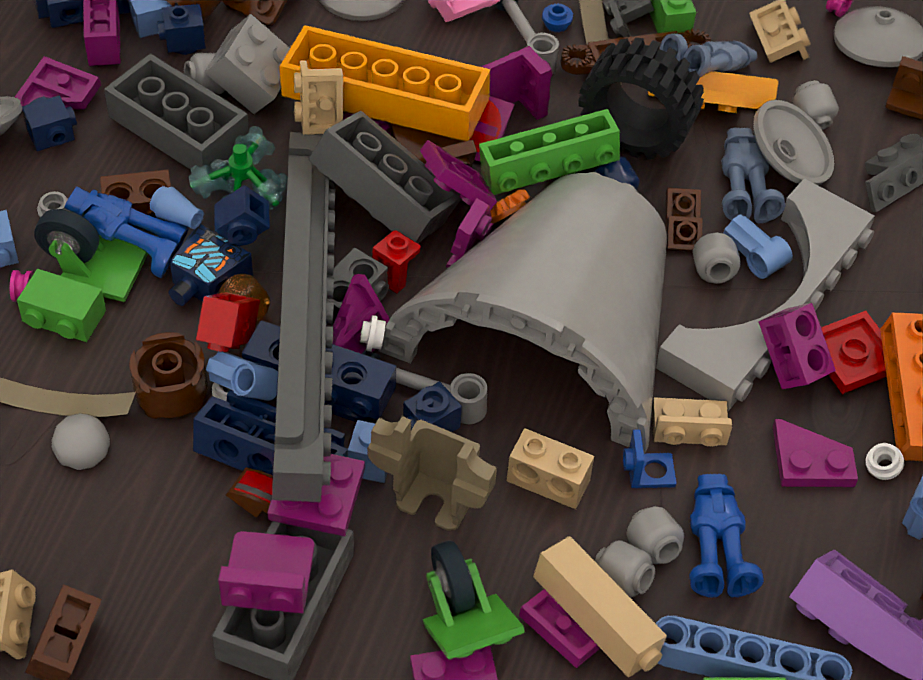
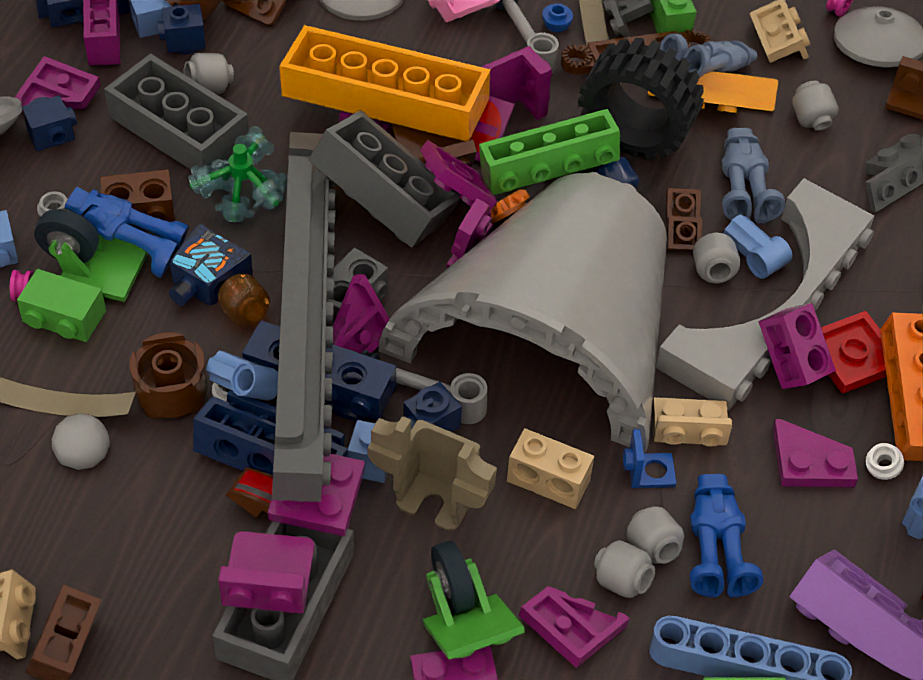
medium blue cone [150,186,204,229] -> none
red brick [196,292,260,352] -> none
light grey brick [204,14,290,114] -> none
dark blue brick [214,185,270,247] -> none
tan bracket [294,60,343,135] -> none
white plate [360,315,386,352] -> none
red bracket [372,230,421,294] -> none
tan brick [533,536,667,678] -> none
light grey dish [754,100,834,185] -> none

